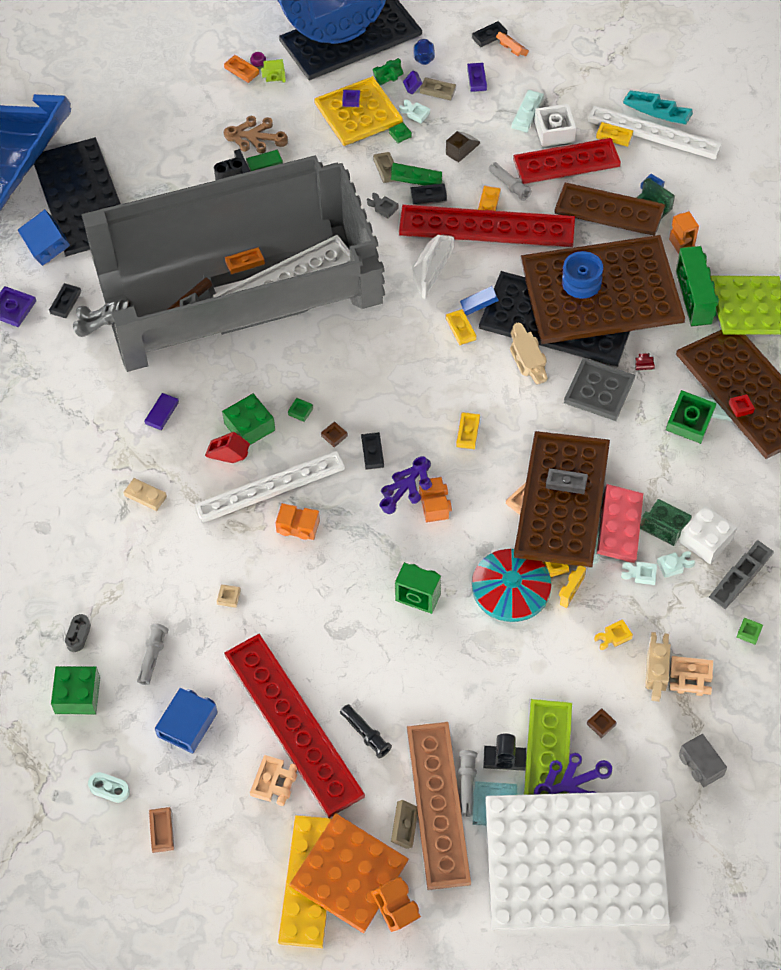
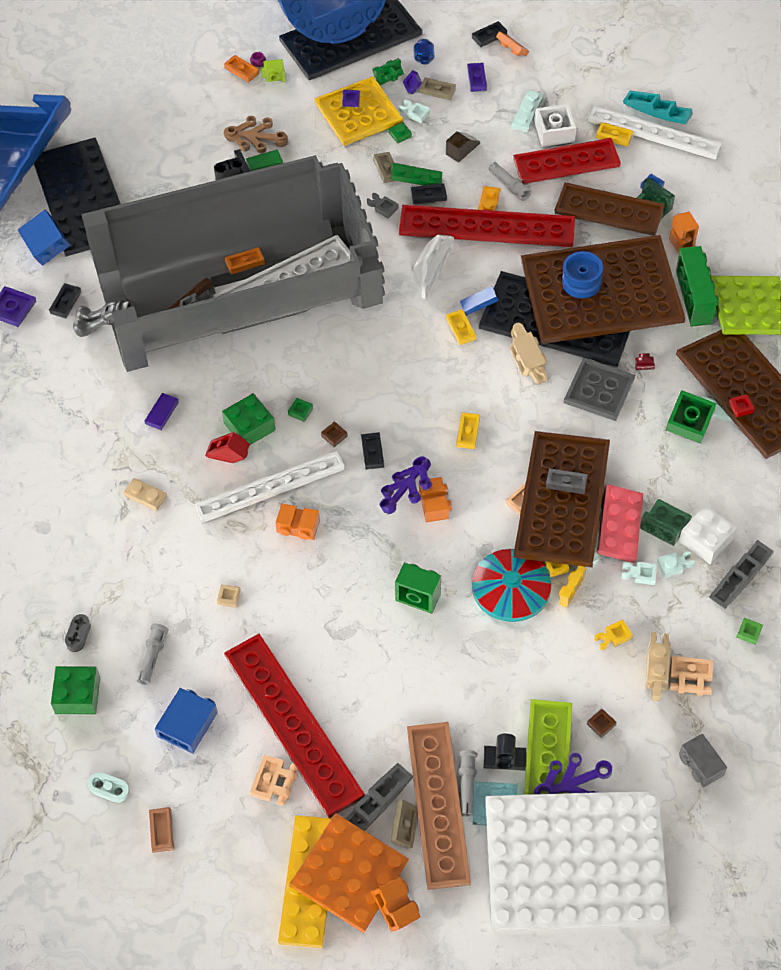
black pin [340,704,392,758] -> none
none -> dark grey slope [345,763,413,831]

